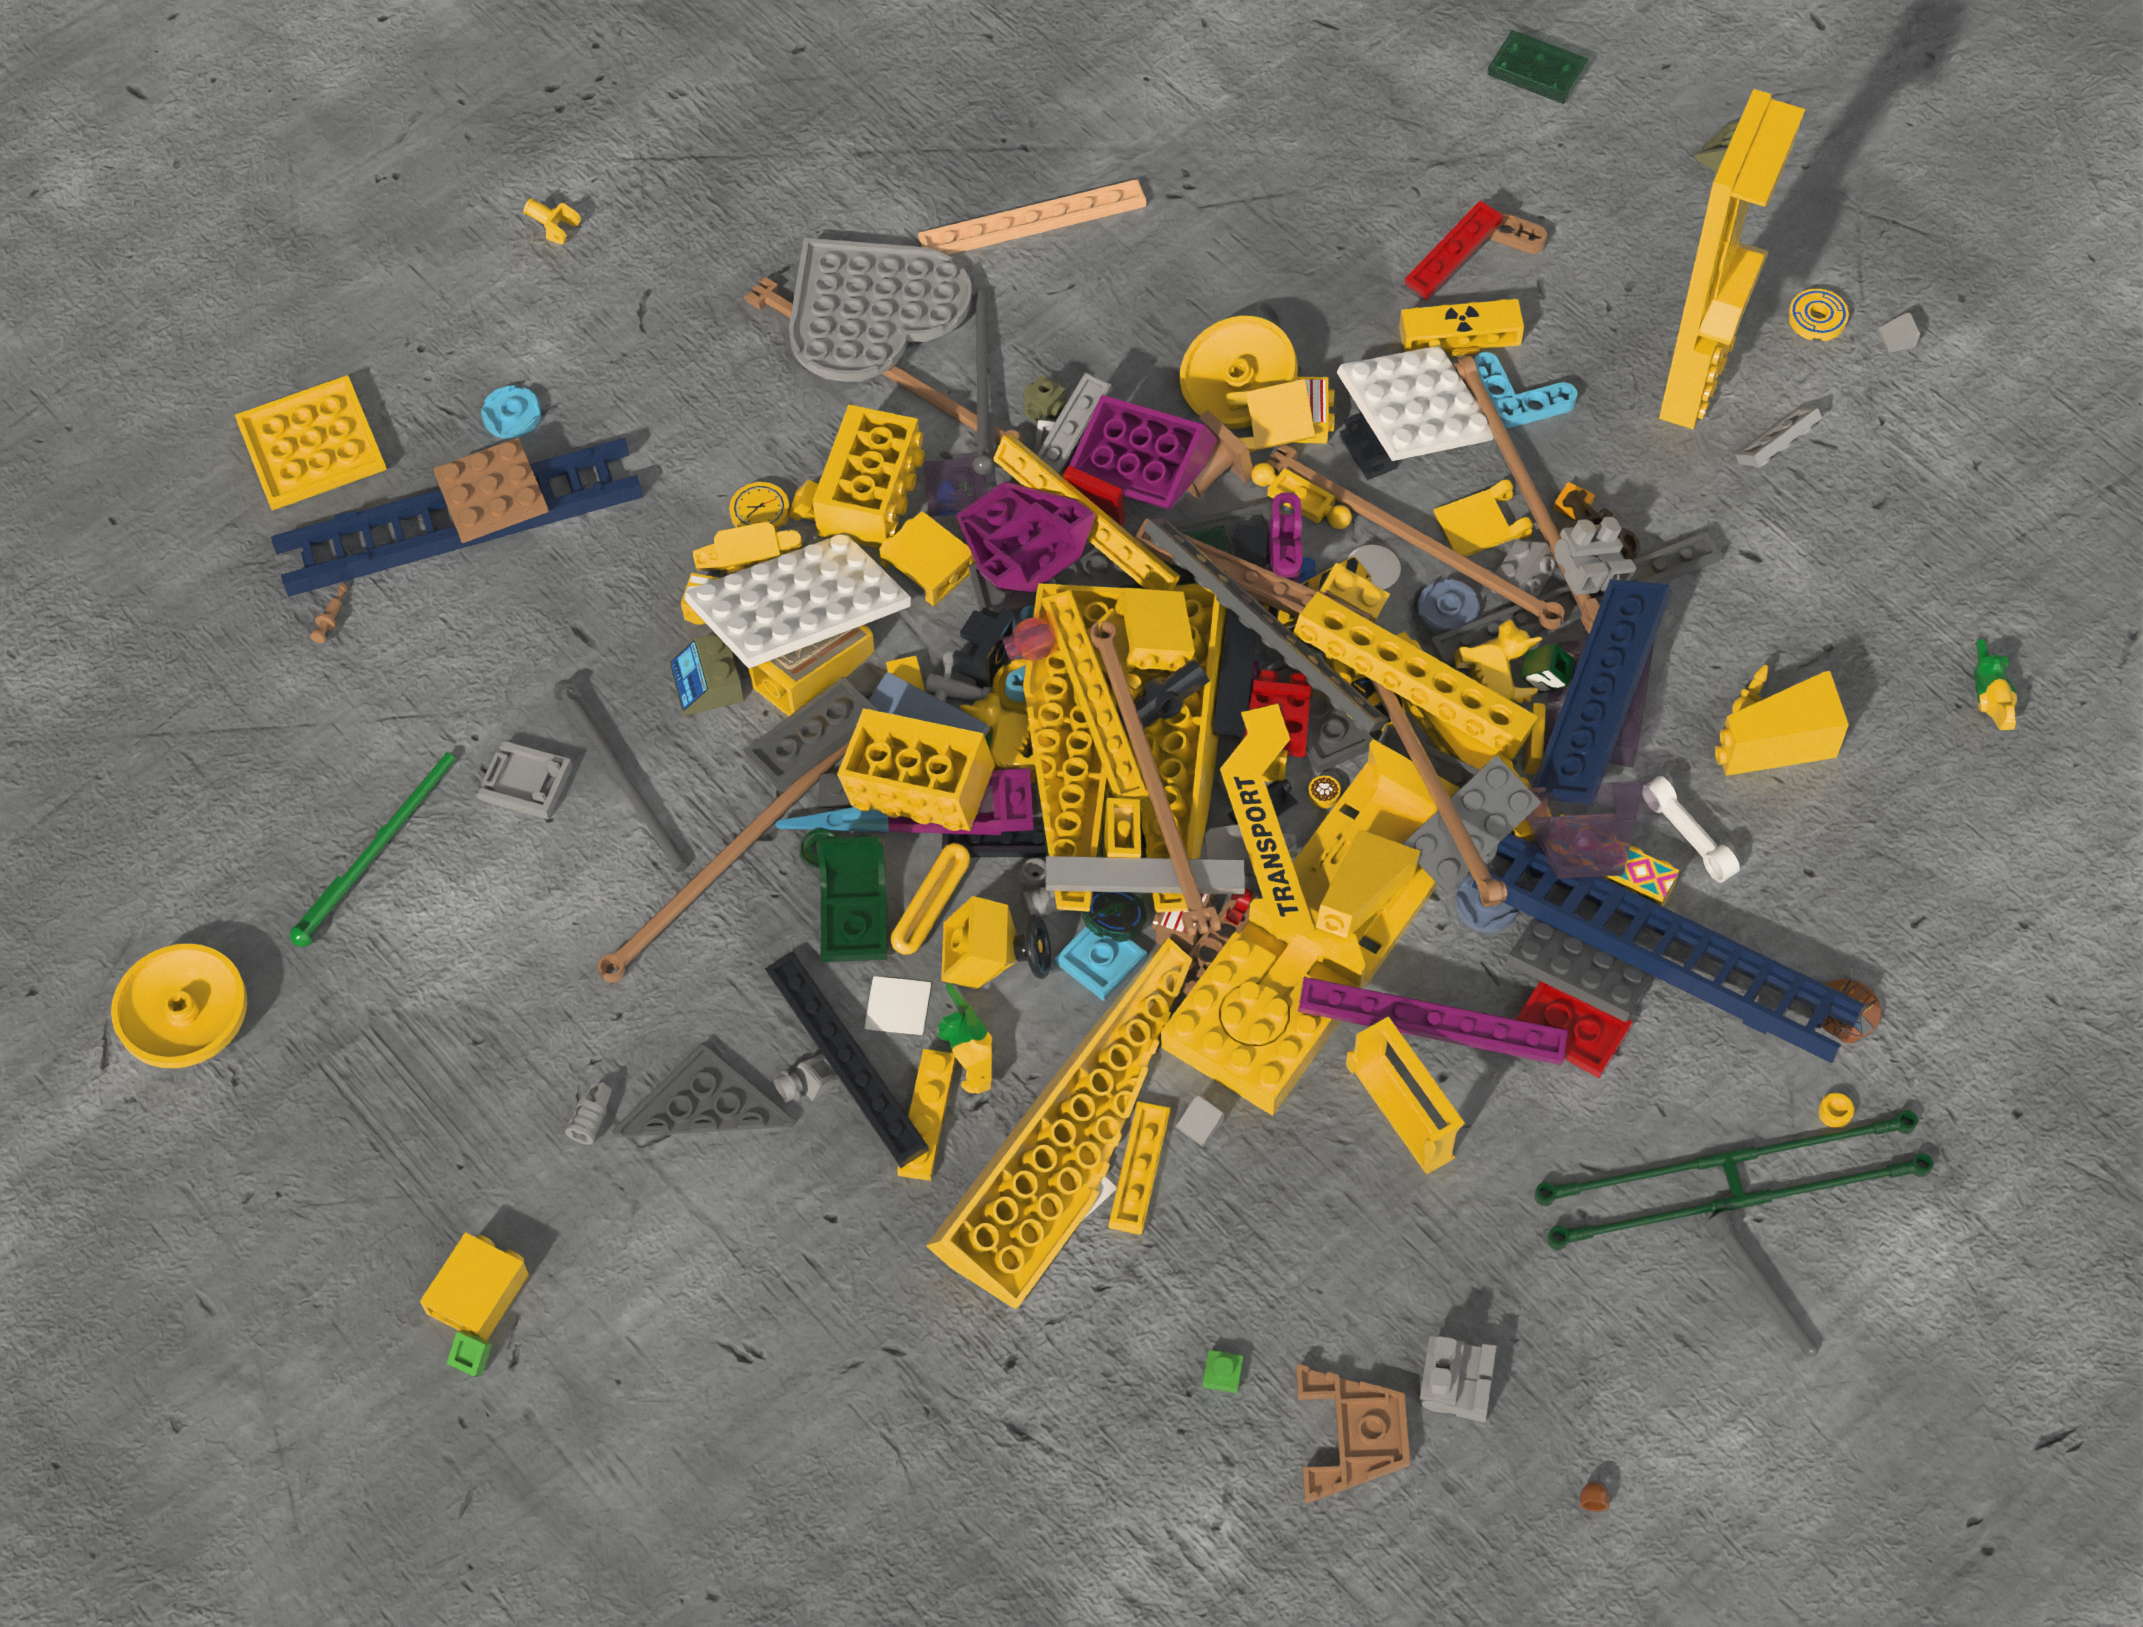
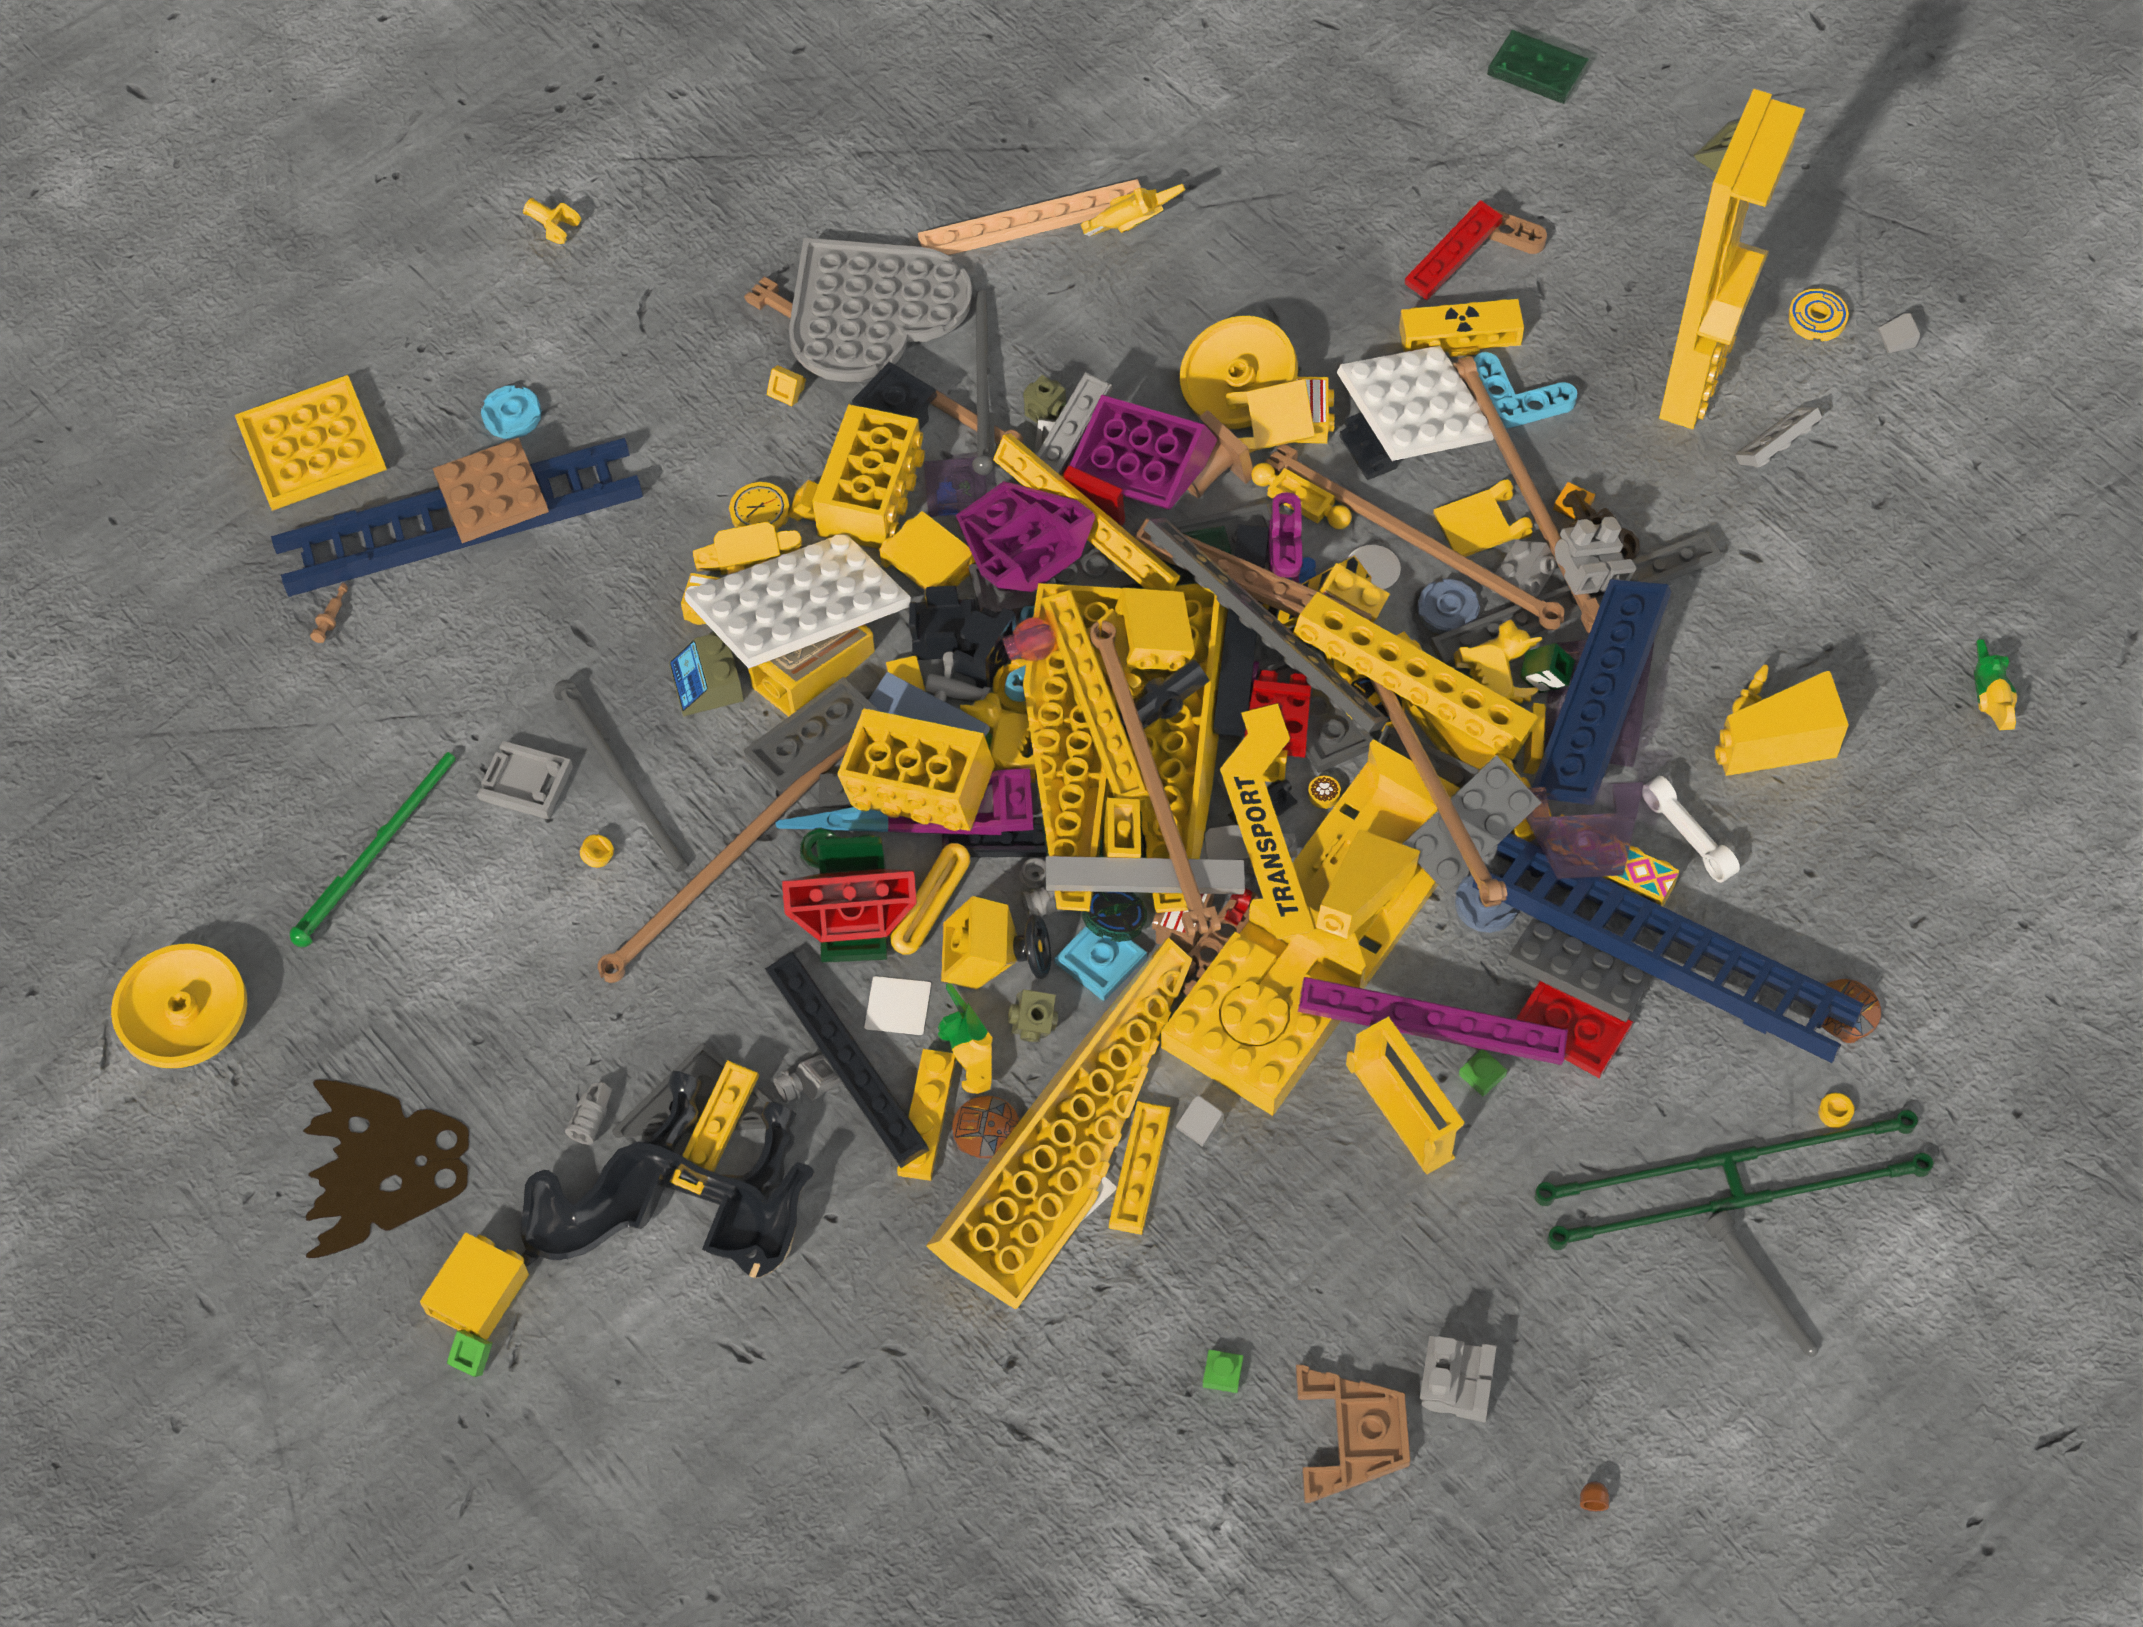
none -> dark brown piece [303,1080,469,1258]
none -> black animal [521,1071,814,1278]
none -> yellow tile [580,834,614,868]
none -> yellow tile [670,1060,759,1195]
none -> yellow tile [766,365,806,406]
none -> red wedge [782,869,917,942]
none -> black panel [852,361,937,431]
none -> black panel [909,586,976,660]
none -> dish [952,1096,1019,1159]
none -> olive brick [1008,989,1058,1042]
none -> yellow animal [1080,184,1185,236]
none -> bright green plate [1459,1049,1507,1097]

